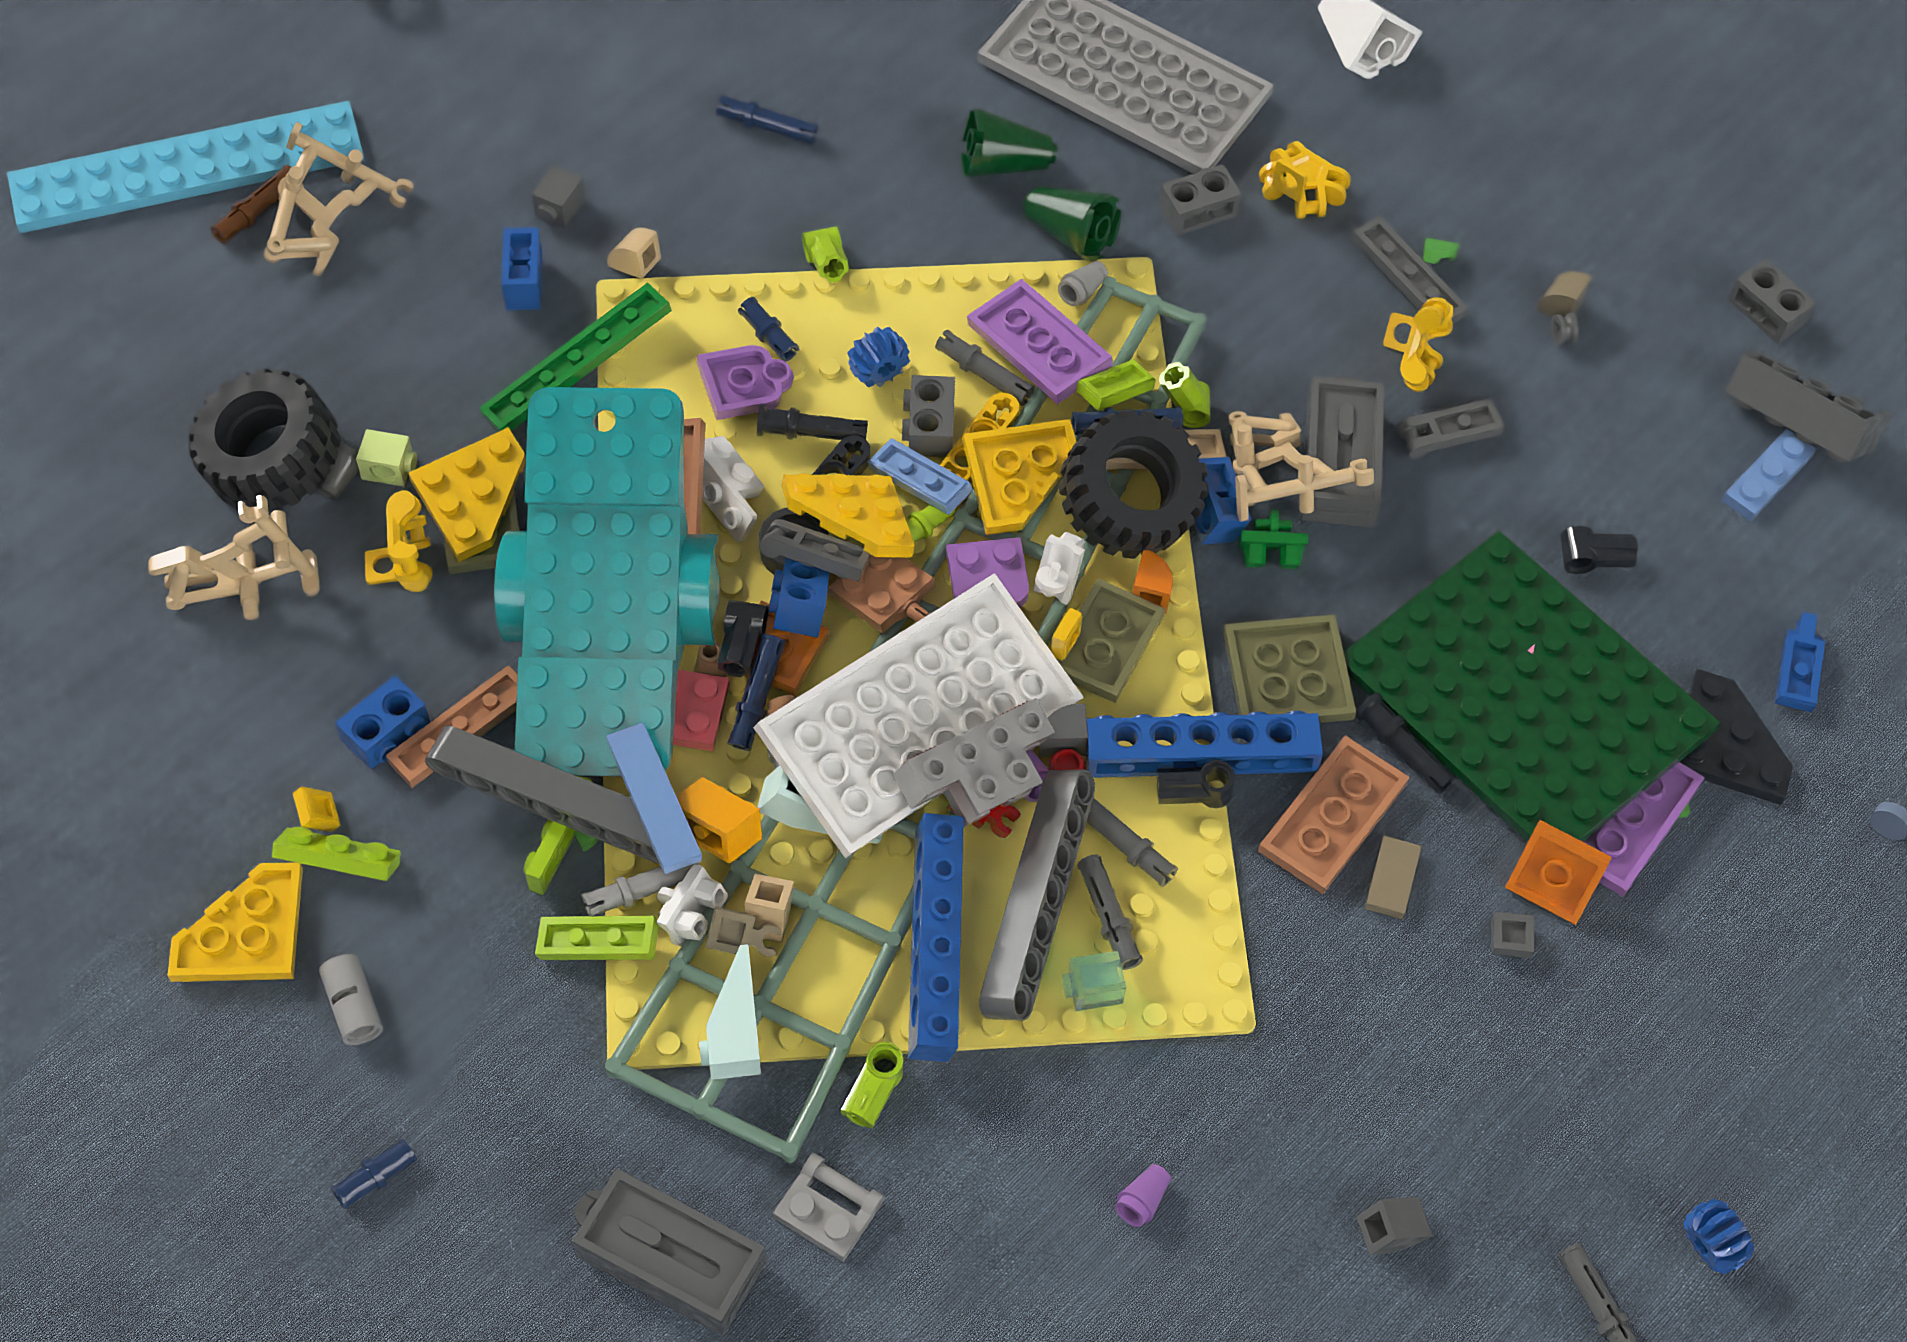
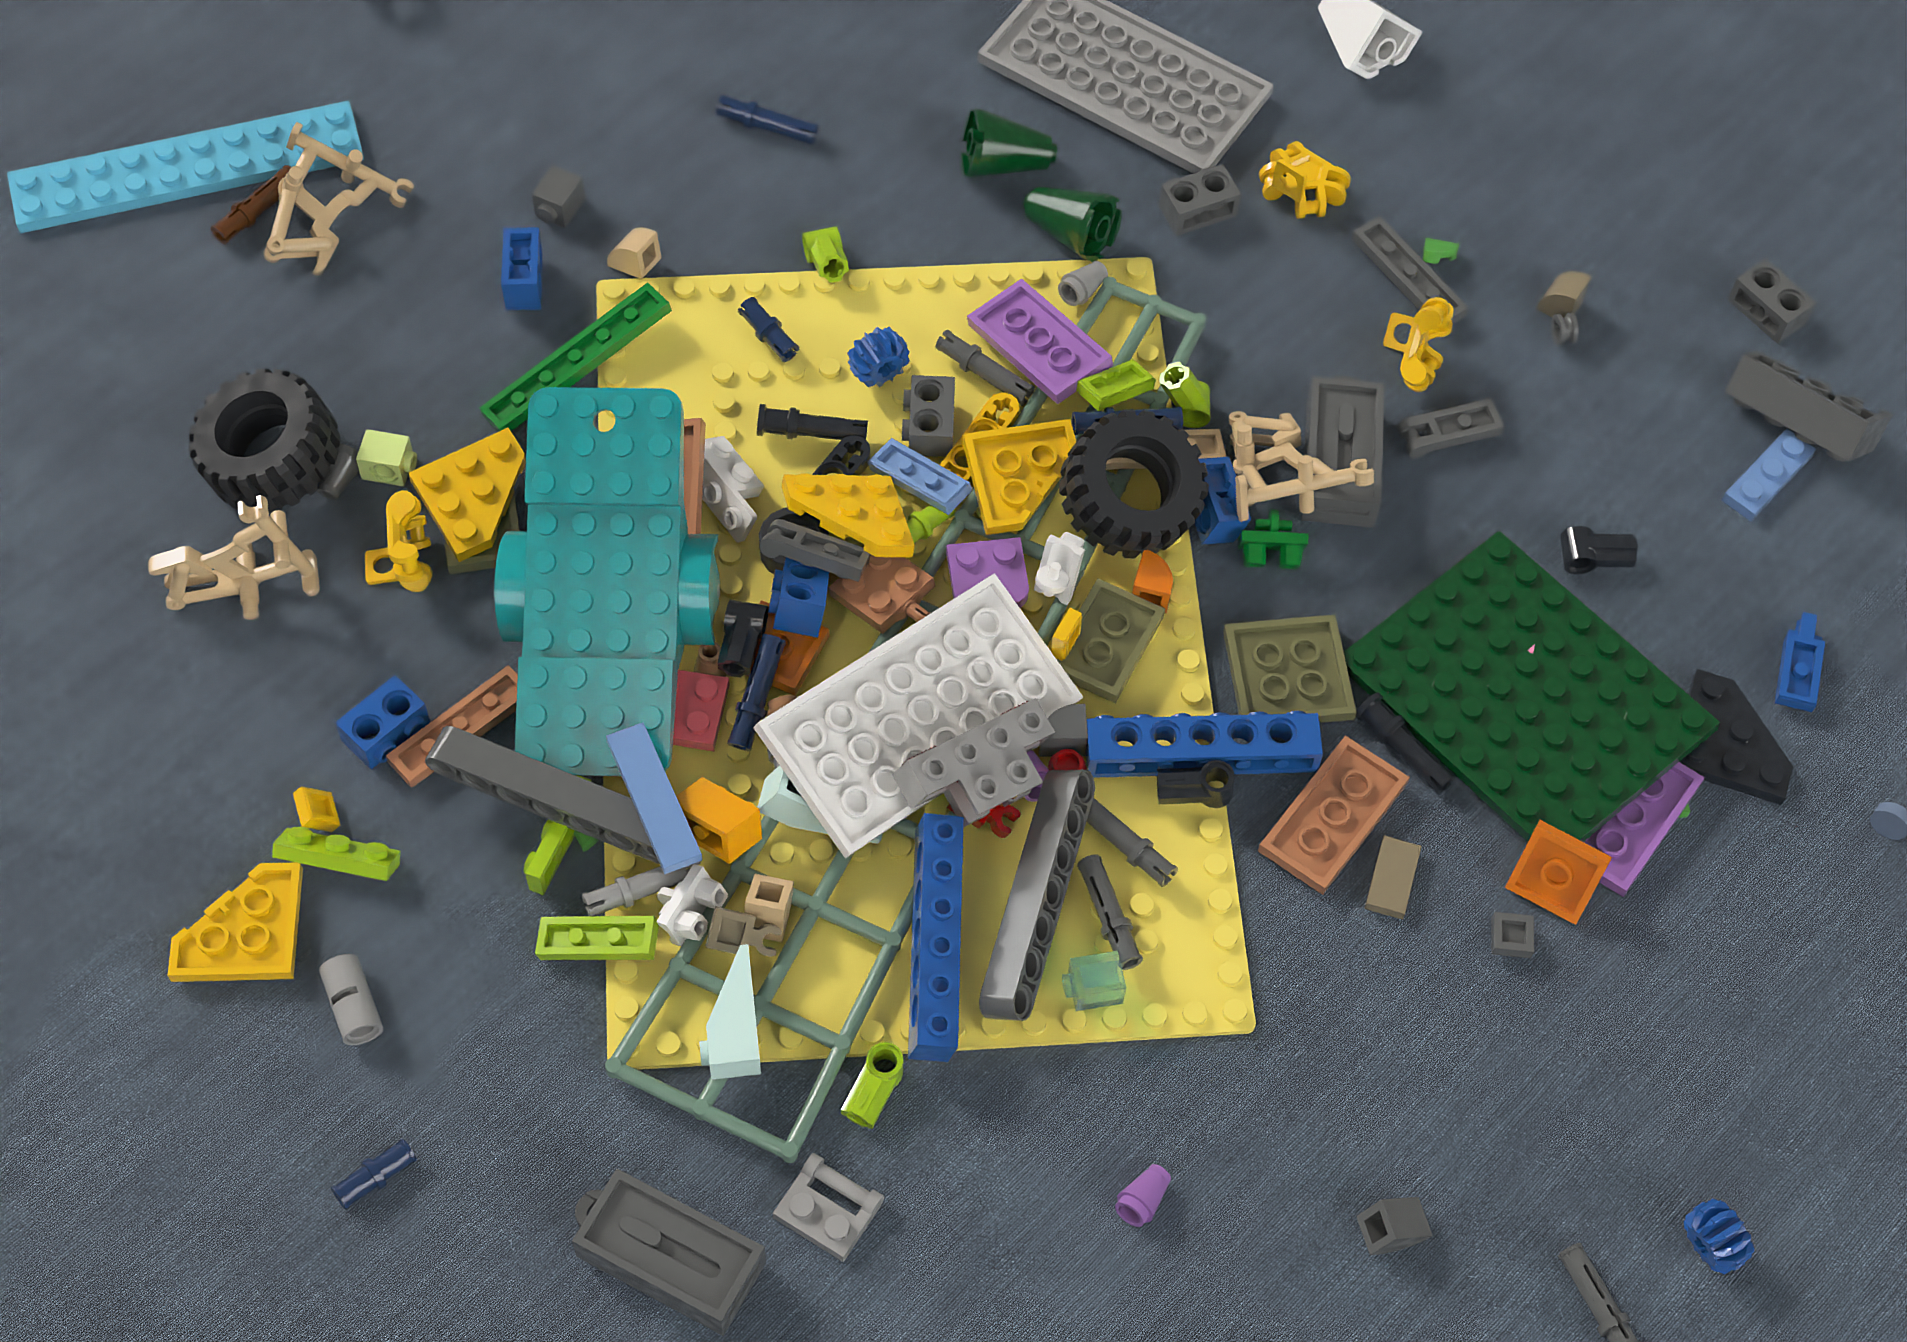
medium lavender plate [696,345,794,420] -> none

